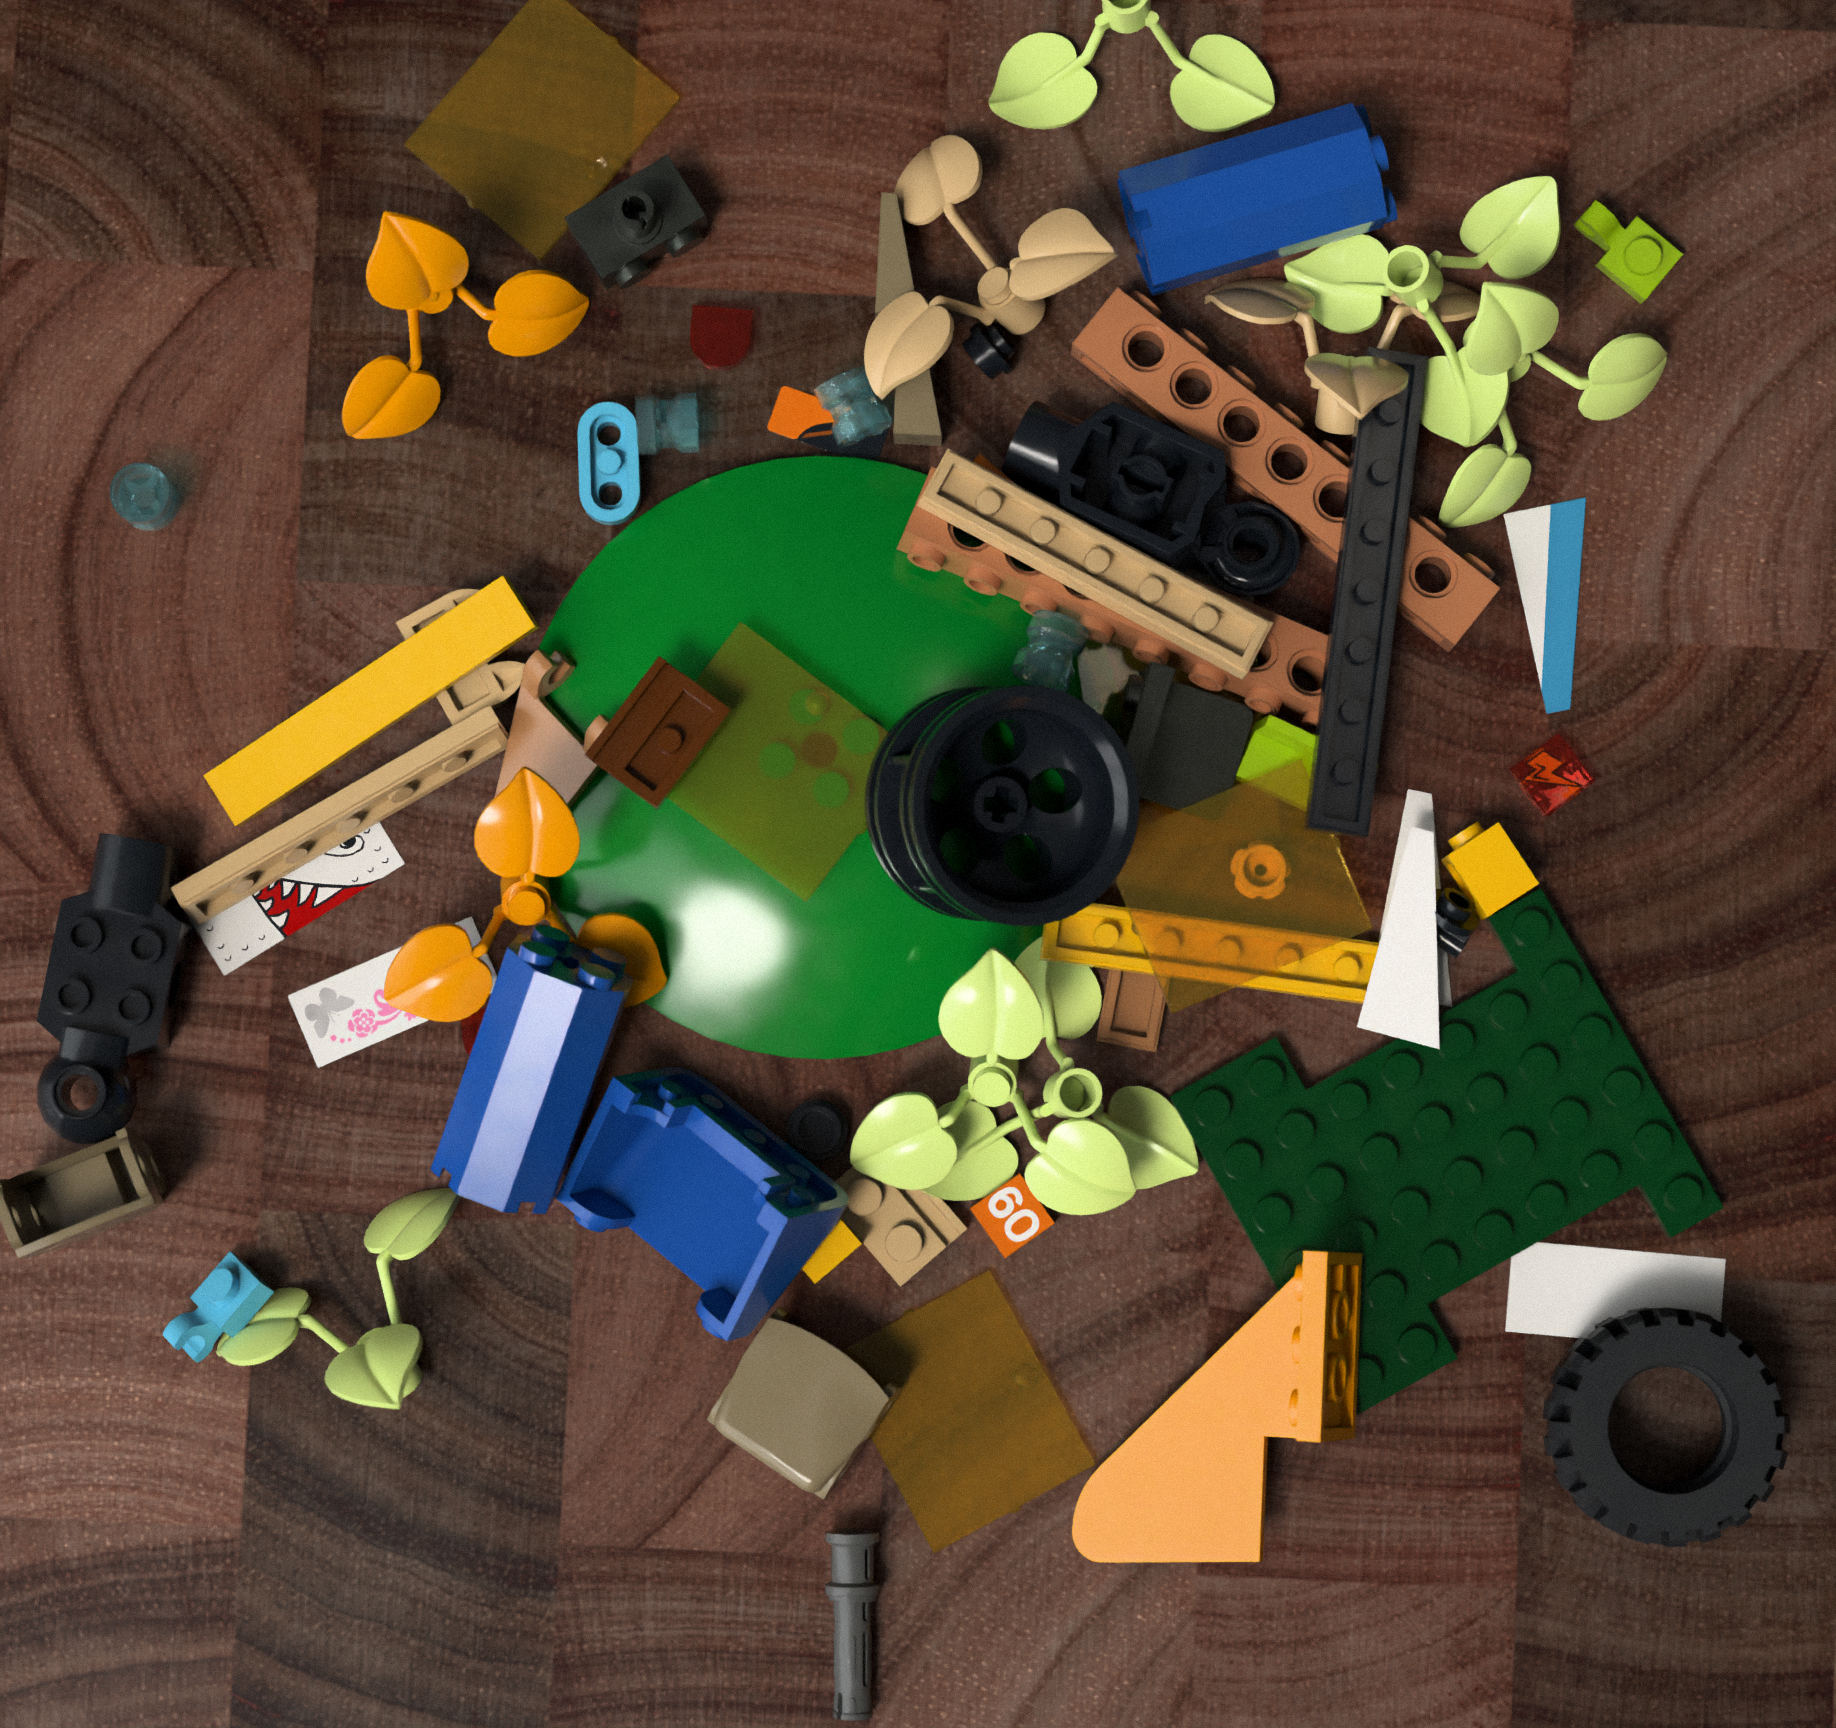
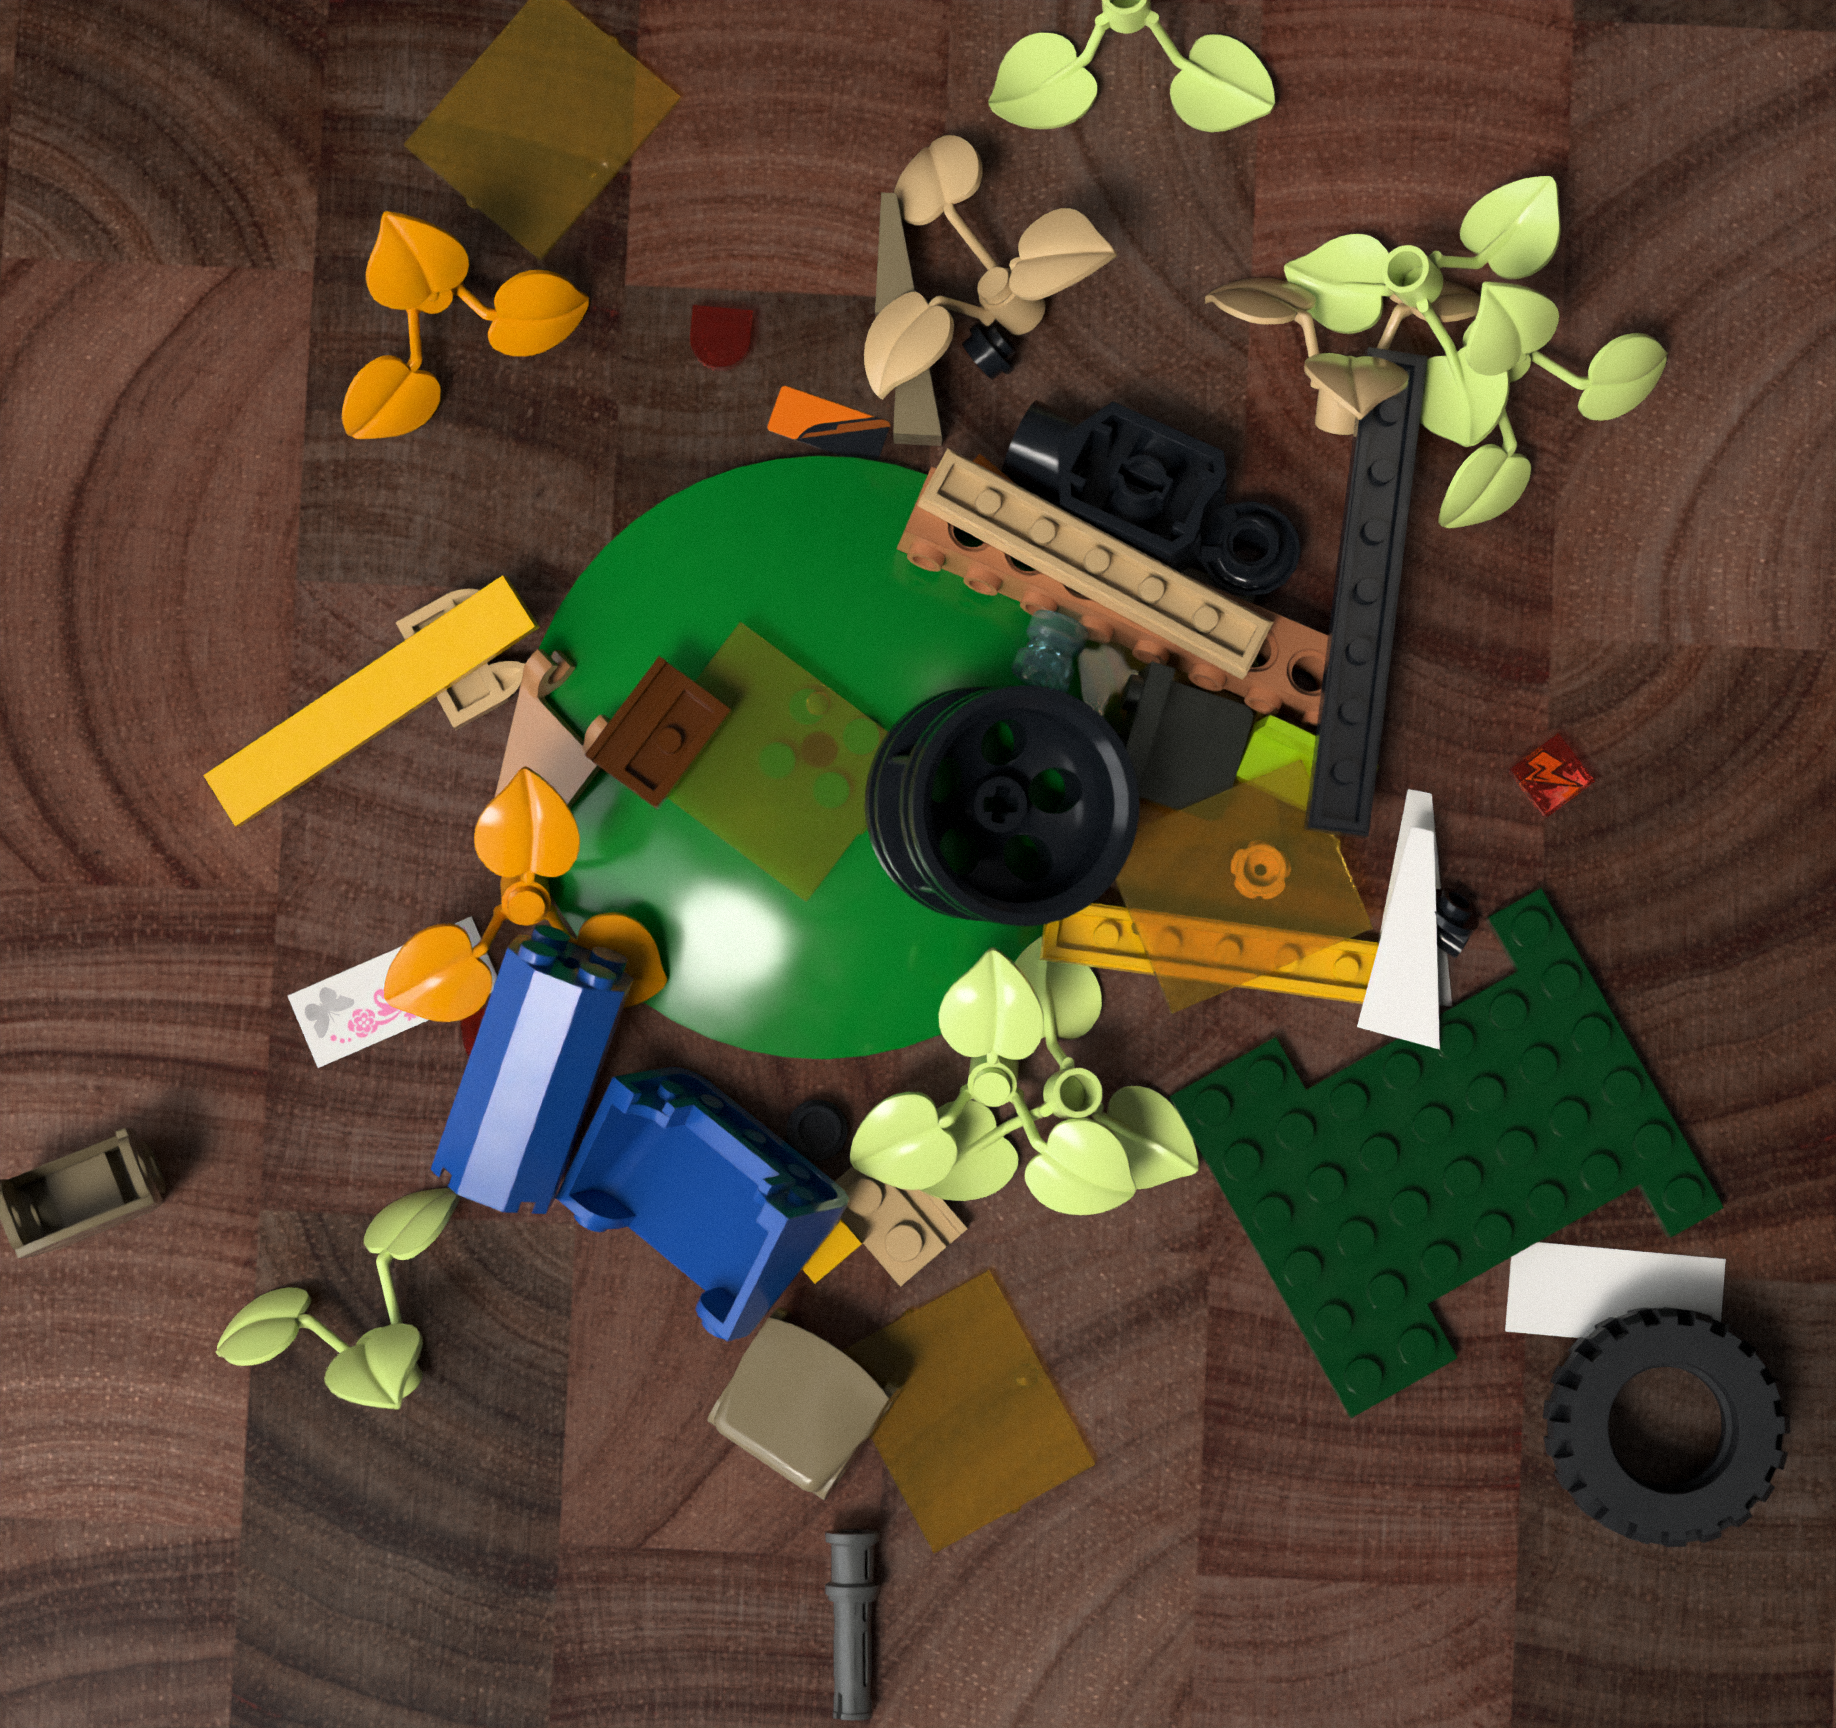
black brick [36,833,194,1144] -> none
clear light blue wheel [109,462,180,531] -> none
medium azure plate [163,1251,274,1363] -> none
tan tile [171,705,509,924] -> none
white sticker [183,822,405,976] -> none
pearl dark grey brick [564,154,709,290] -> none
medium azure plate [577,402,641,525] -> none
clear light blue wheel [635,392,700,456] -> none
clear light blue wheel [814,366,893,447] -> none
orange tile [970,1173,1055,1258] -> none
nougat brick [1071,287,1500,653] -> none
light orange piece [1072,1251,1362,1563] -> none
medium nougat tile [1095,969,1170,1053] -> none
blue brick [1117,102,1398,296] -> none
yellow brick [1441,821,1539,921] -> none
dark azure sticker [1503,497,1586,714] -> none
lime plate [1573,200,1683,304] -> none

